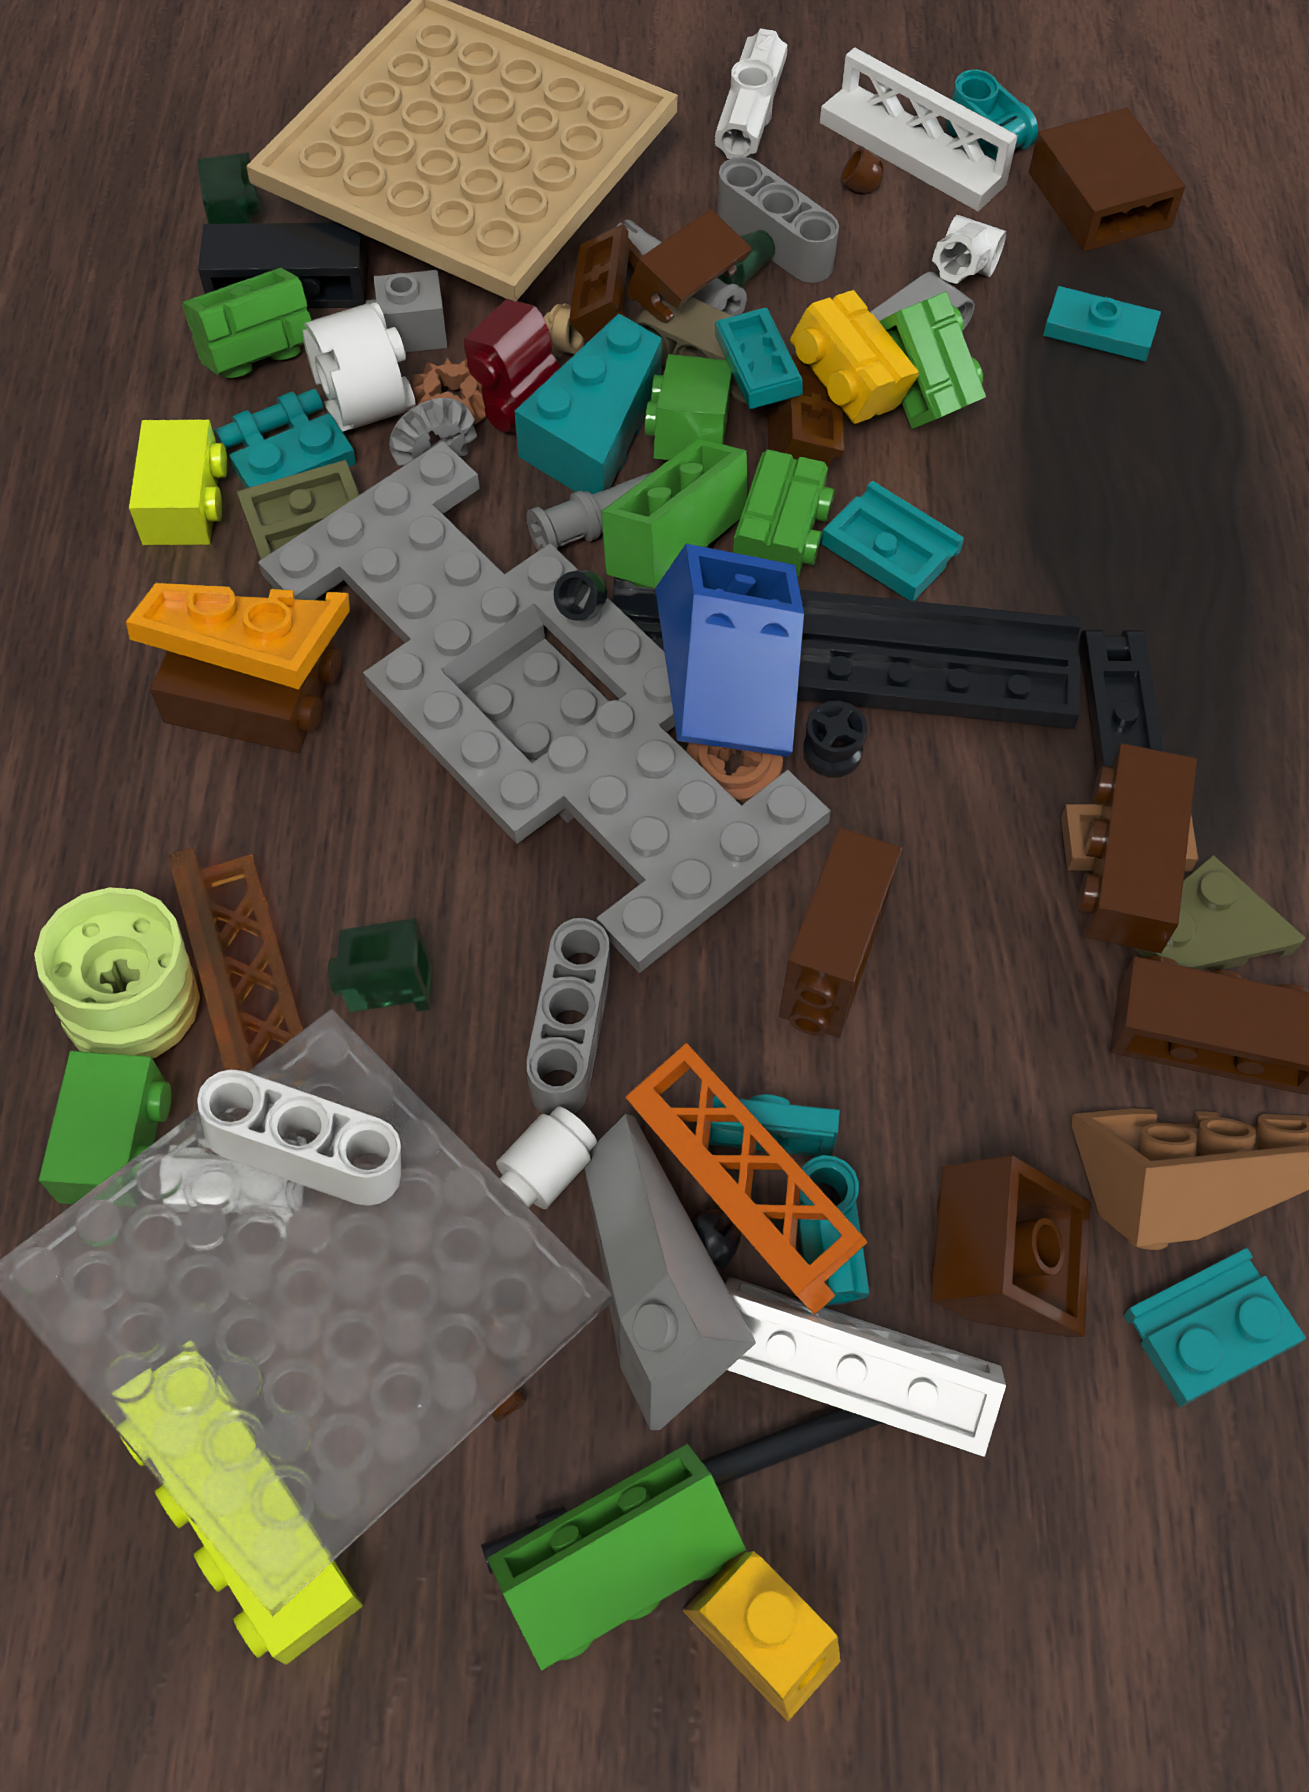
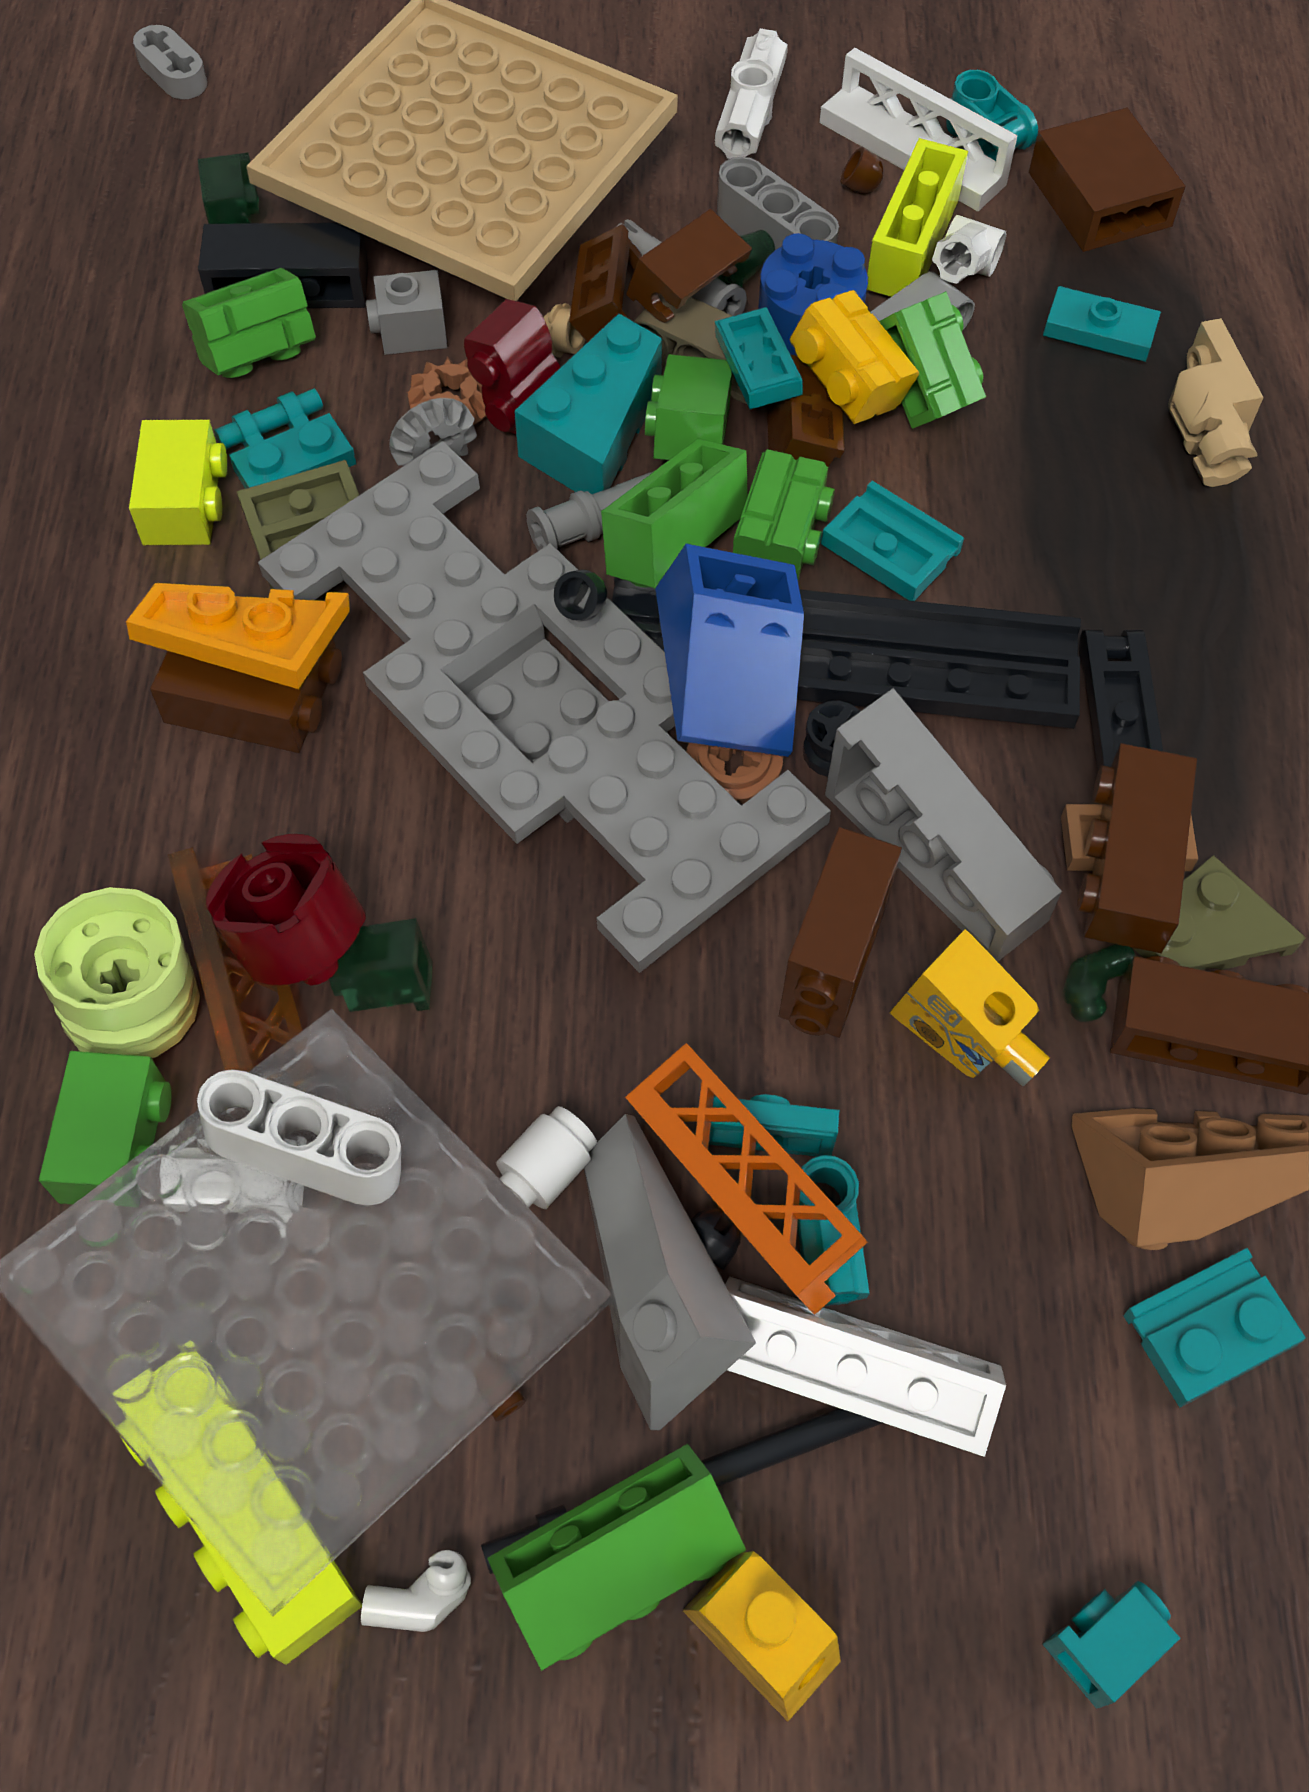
white brick [303,302,416,432] -> none
light grey beam [527,918,610,1115] -> none
reddish brown slope [931,1155,1091,1338] -> none
none -> light grey beam [133,25,207,99]
none -> dark red brick [206,834,366,986]
none -> white arm [361,1550,471,1632]
none -> blue brick [758,233,868,356]
none -> light grey wedge [825,688,1062,962]
none -> neon yellow brick [867,138,968,297]
none -> yellow torso [890,929,1050,1087]
none -> teal brick [1042,1581,1180,1709]
none -> clear green arm [1063,944,1135,1022]
none -> tan plate [1168,318,1264,487]

